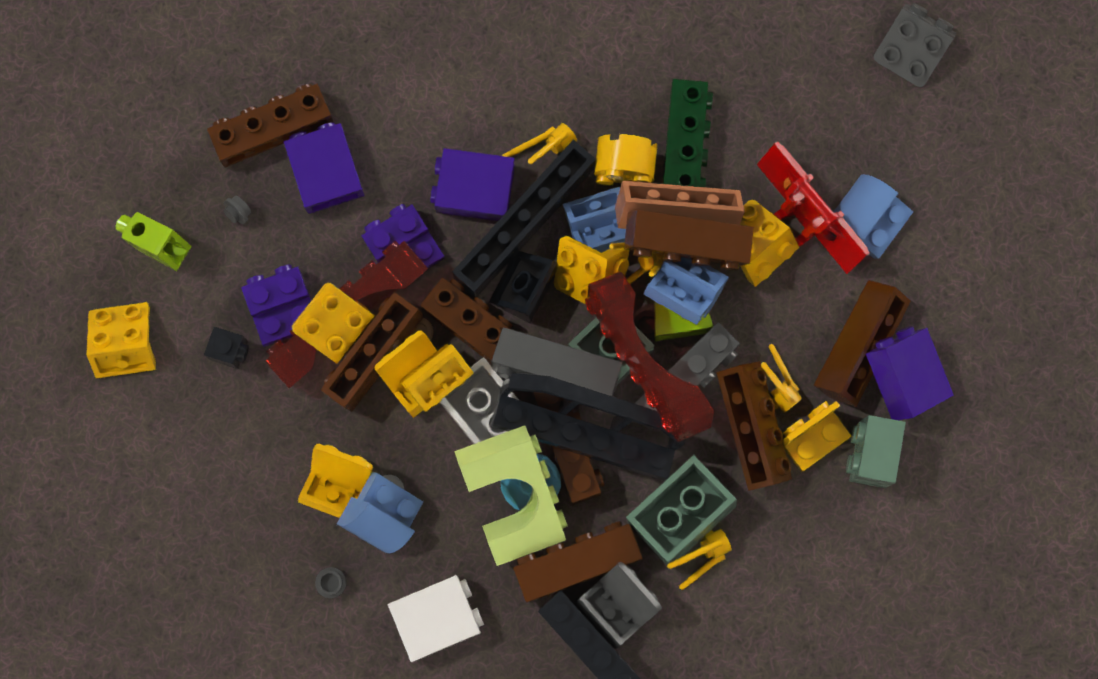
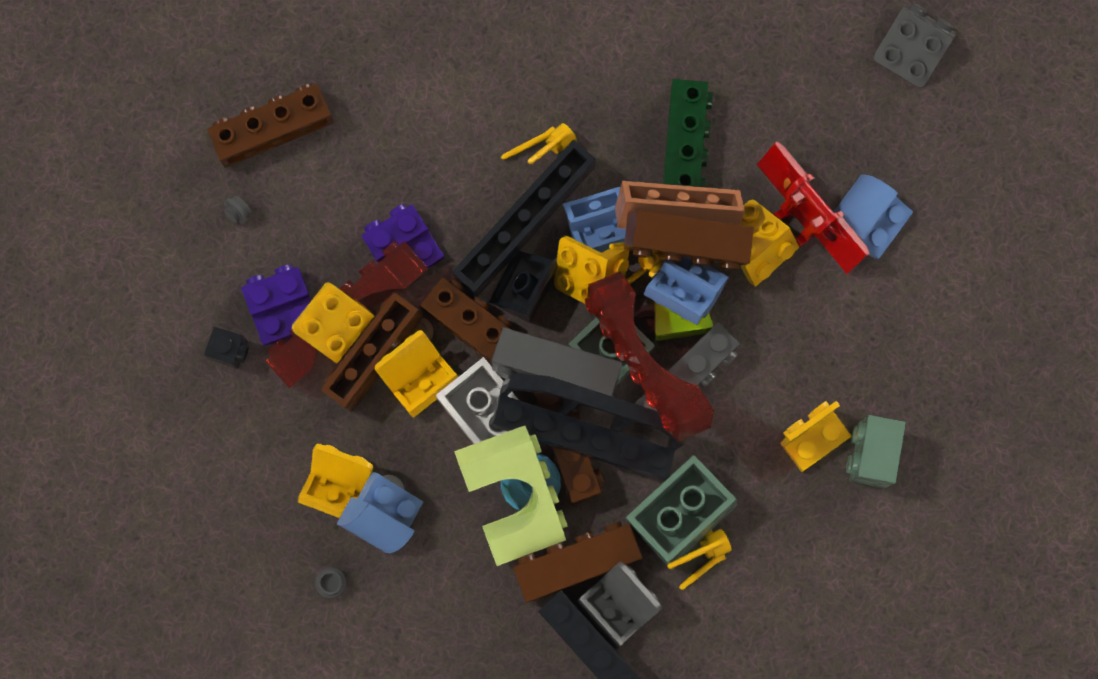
yellow bracket [86,302,156,378] -> none
lime torso [116,212,192,272] -> none
dark purple brick [284,122,365,214] -> none
white brick [388,575,484,662] -> none
yellow bracket [400,344,474,412] -> none
dark purple brick [430,148,515,221] -> none
yellow brick [594,134,658,185] -> none
reddish brown brick [716,361,792,491] -> none
yellow plant [761,344,802,413] -> none
reddish brown brick [814,280,911,407] -> none
dark purple brick [866,326,954,421] -> none

